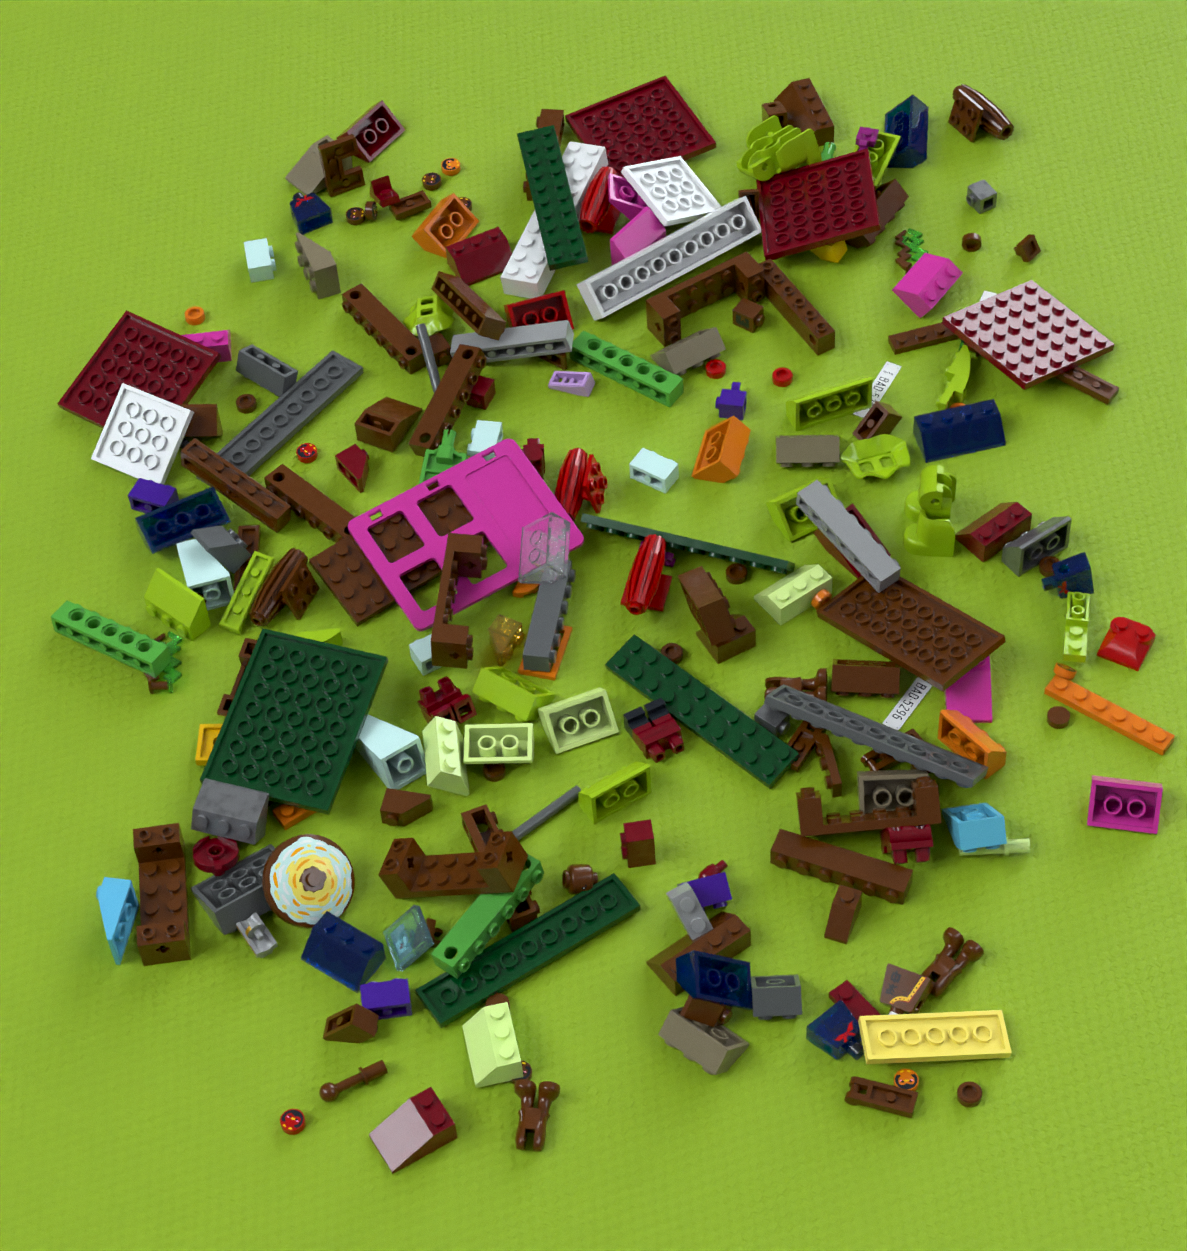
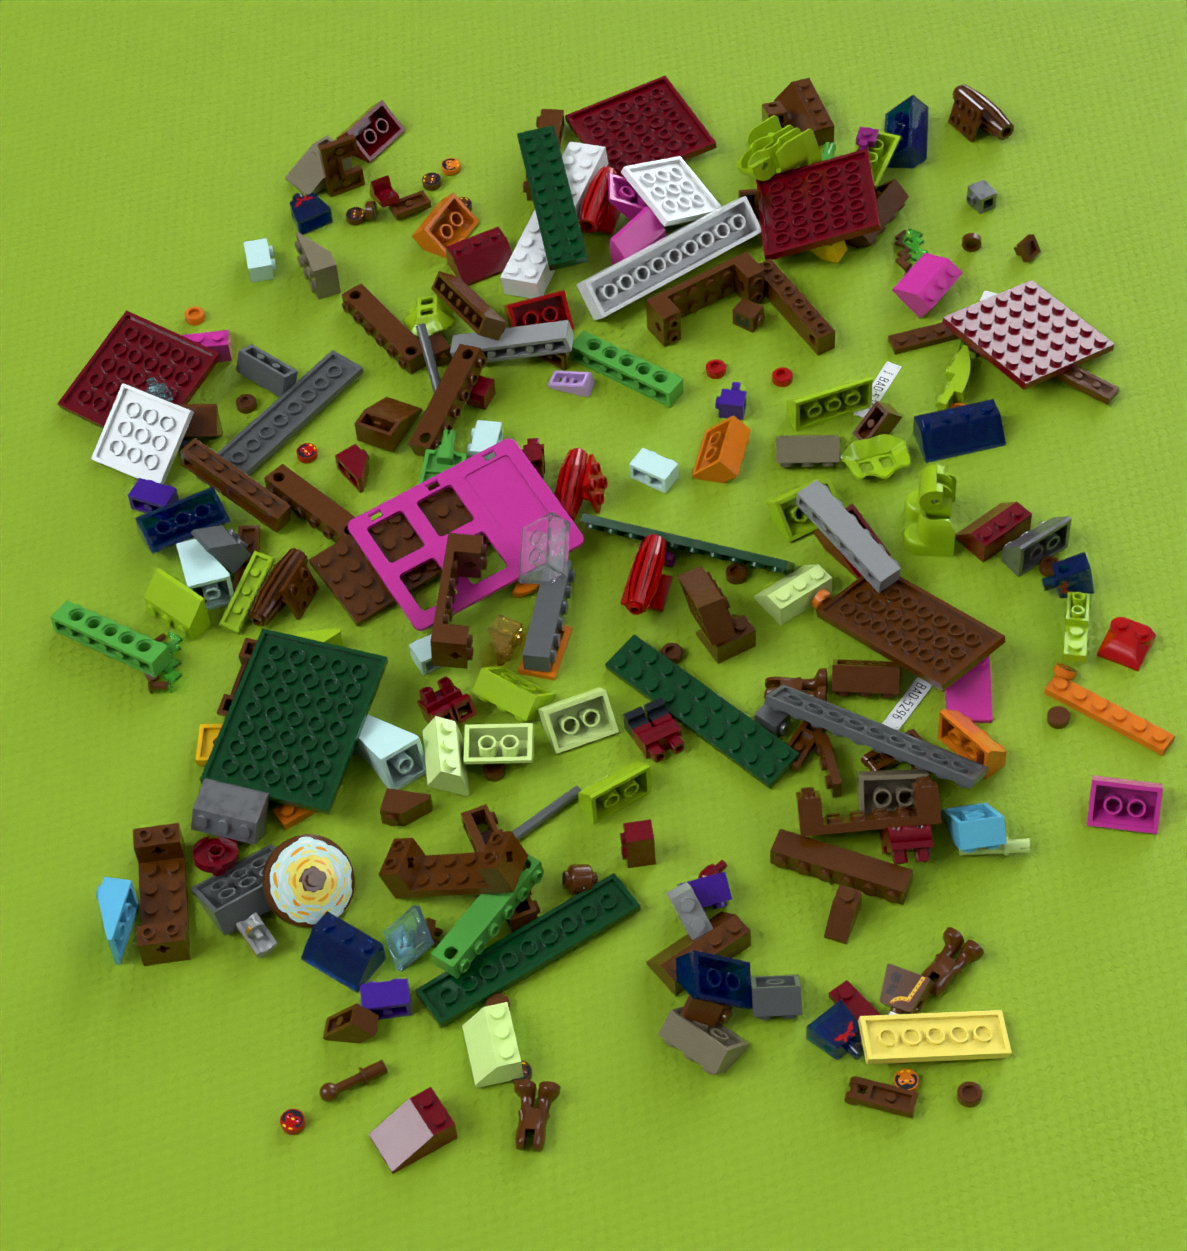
dark tan slope [651,327,726,376] -> none
none -> clear light blue plate [146,377,173,401]

